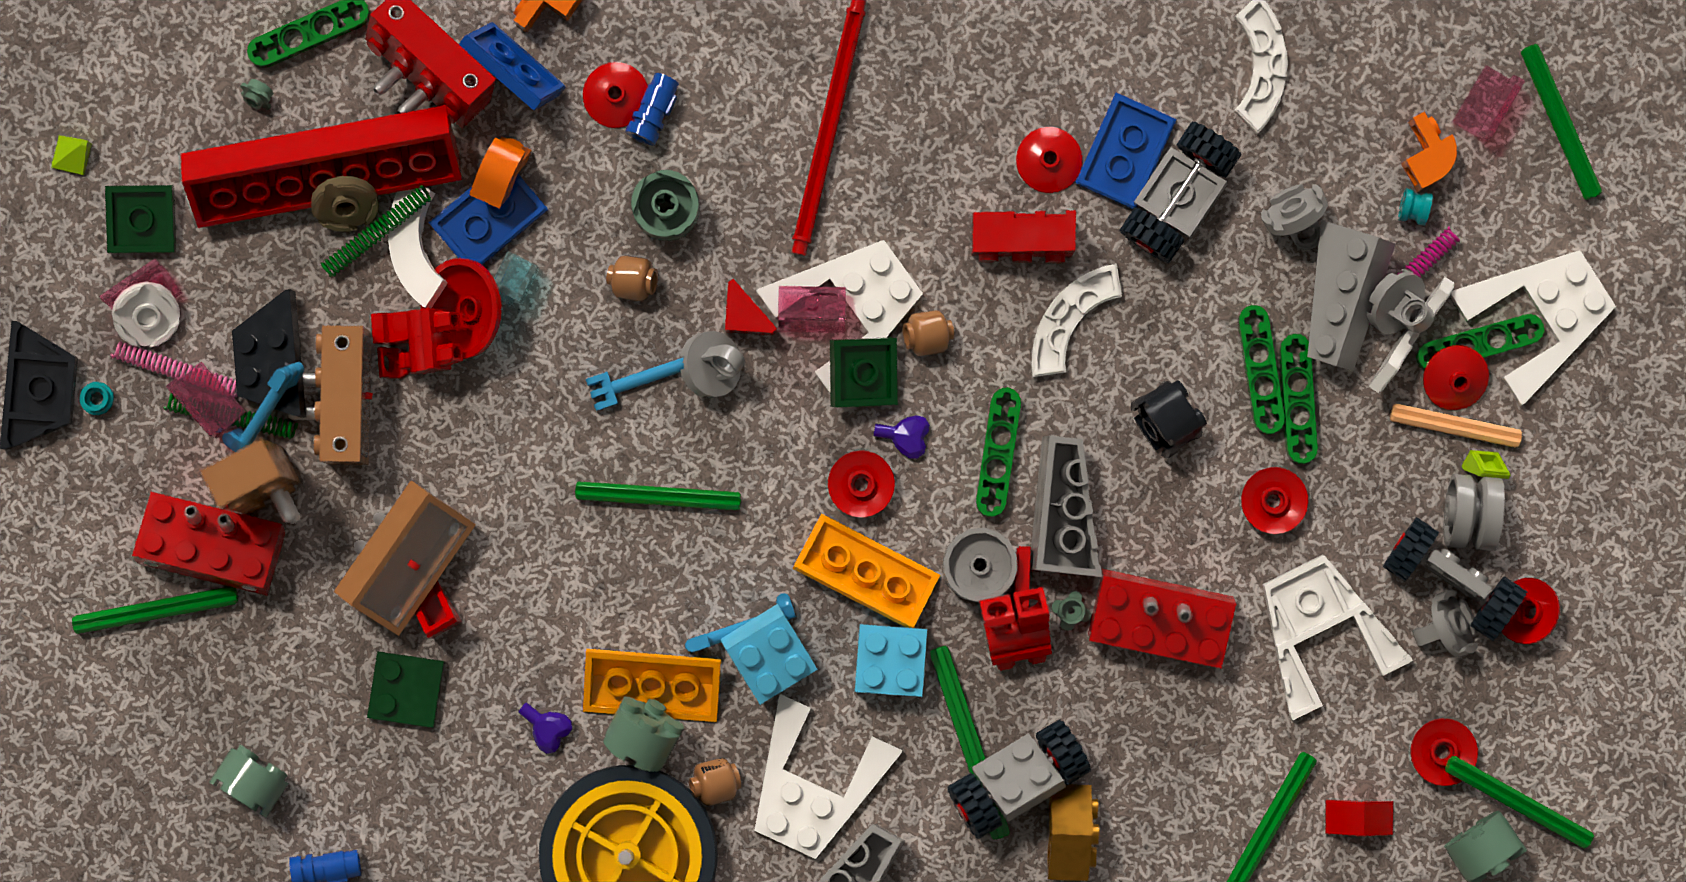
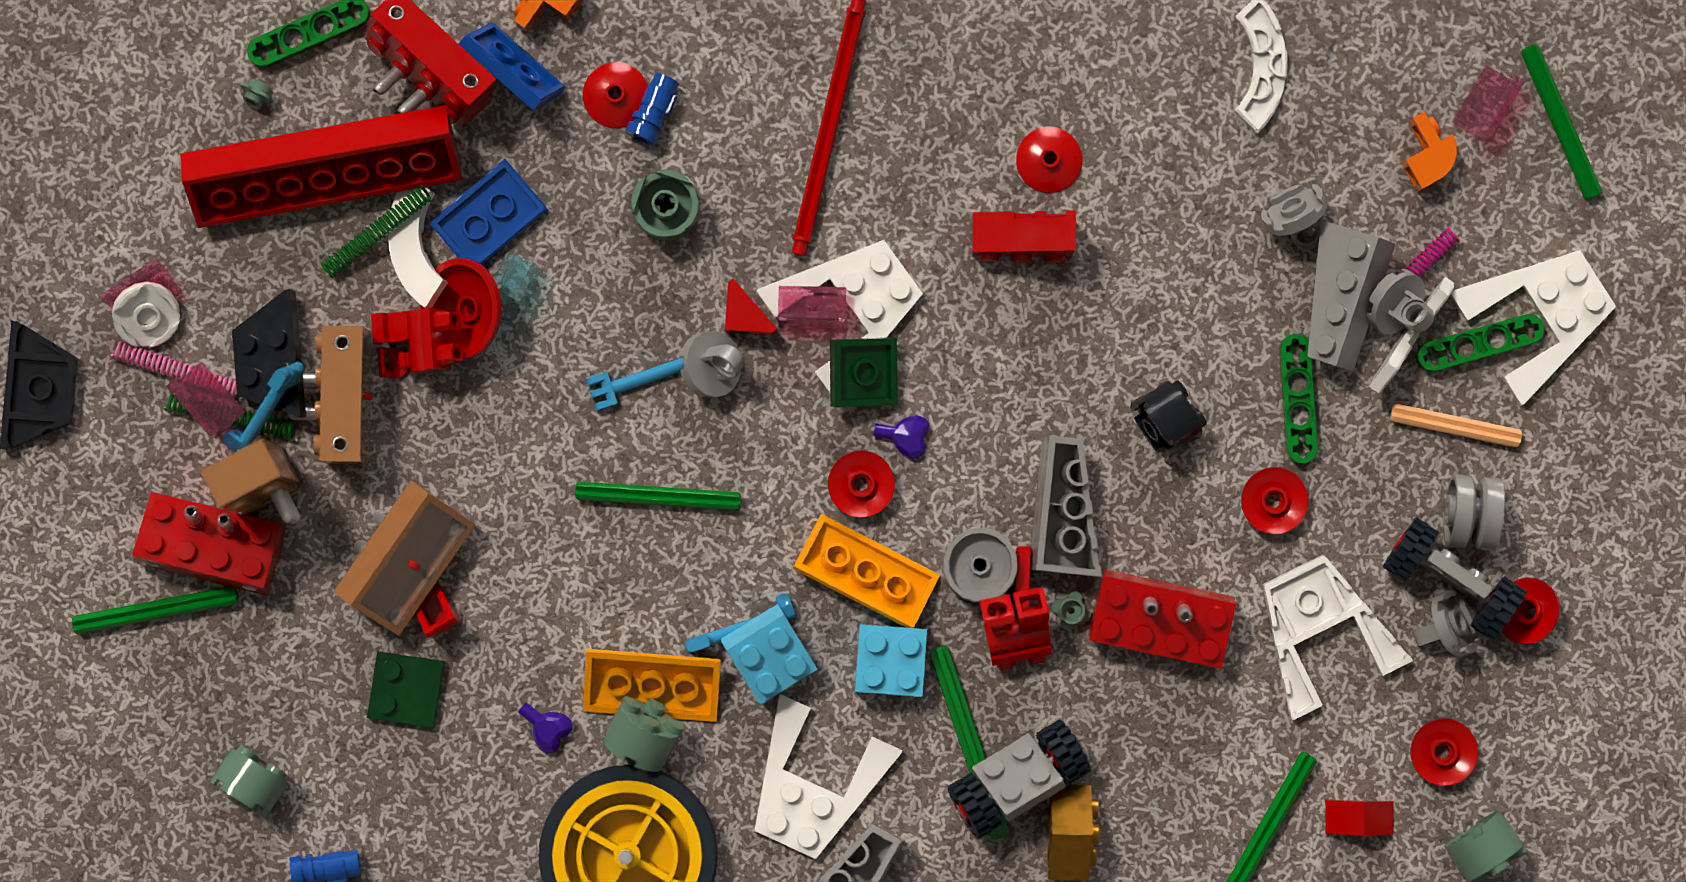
lime slope [51,135,92,176] -> none
teal plate [80,382,114,415] -> none
dark green plate [105,185,176,253] -> none
dark tan tile [311,176,379,232] -> none
orange brick [469,137,532,209] -> none
medium nougat head [606,255,658,301] -> none
medium nougat head [689,758,741,806] -> none
medium nougat head [903,310,954,356] -> none
green beam [976,388,1021,517] -> none
white tile [1031,264,1122,378] -> none
blue tile [1075,92,1176,210] -> none
plate [1119,122,1241,264] -> none
green beam [1238,305,1285,434] -> none
teal wheel [1398,188,1433,226] -> none
red dish [1423,345,1489,410] -> none
green axle [1445,756,1594,848] -> none
lime slope [1461,450,1511,479] -> none

